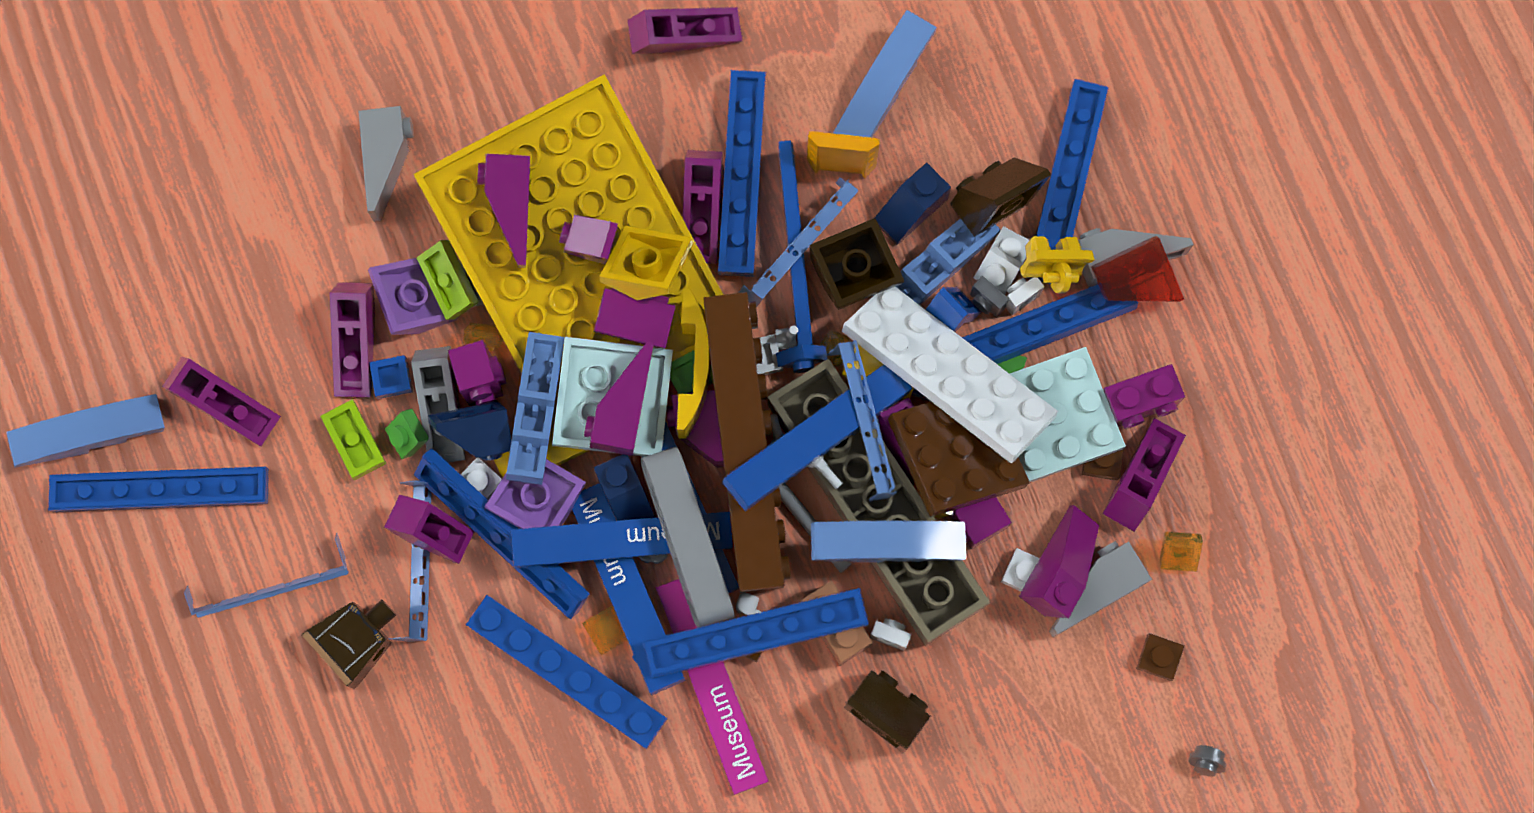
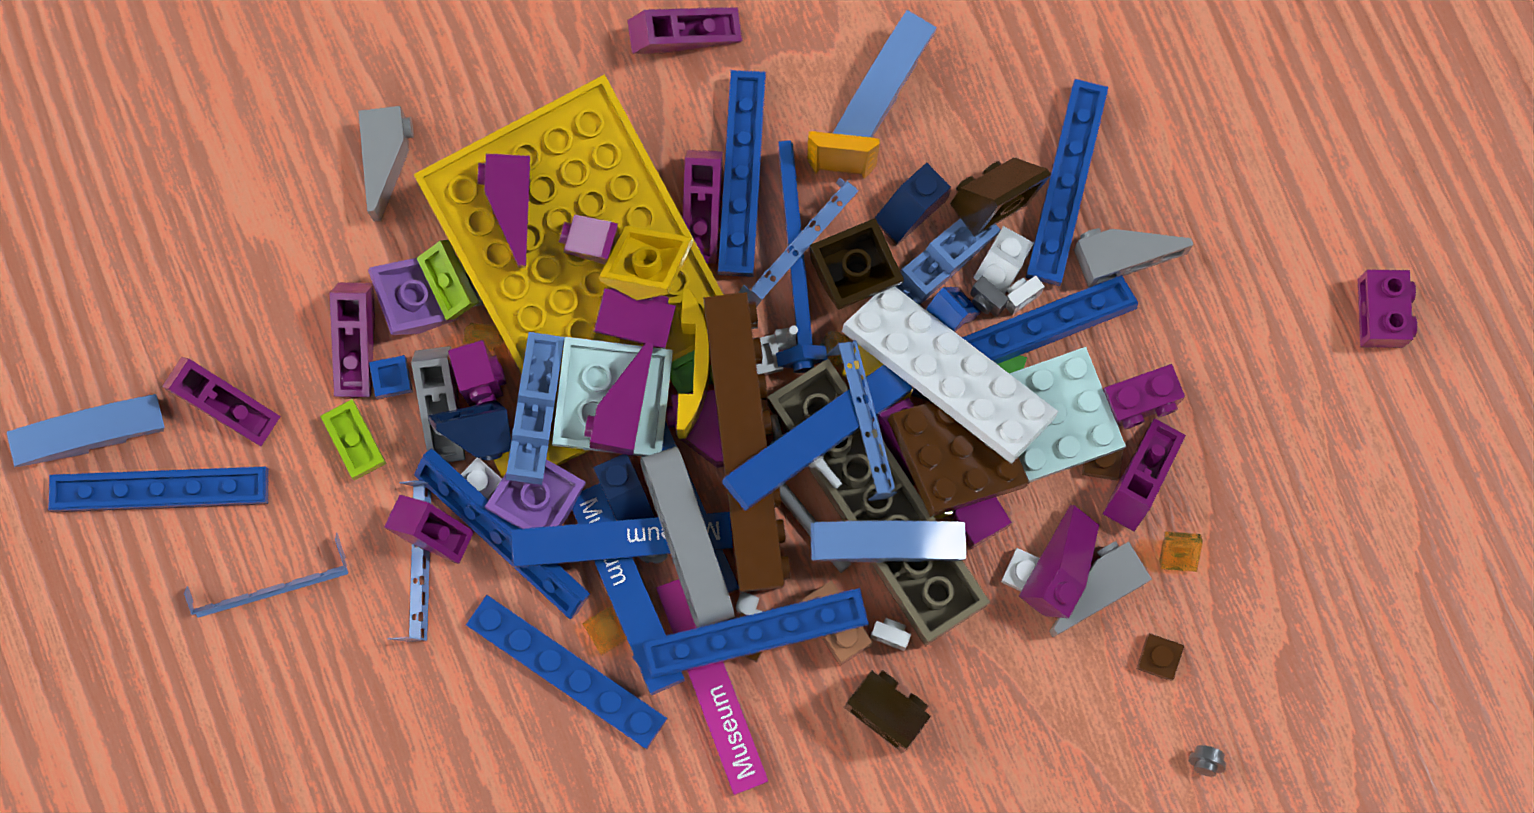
dark brown torso [302,599,396,689] -> none
bright green plate [385,409,429,459] -> none
yellow hips [1020,236,1095,293] -> none
clear red wing [1091,236,1184,302] -> none
none -> magenta brick [1357,270,1418,348]

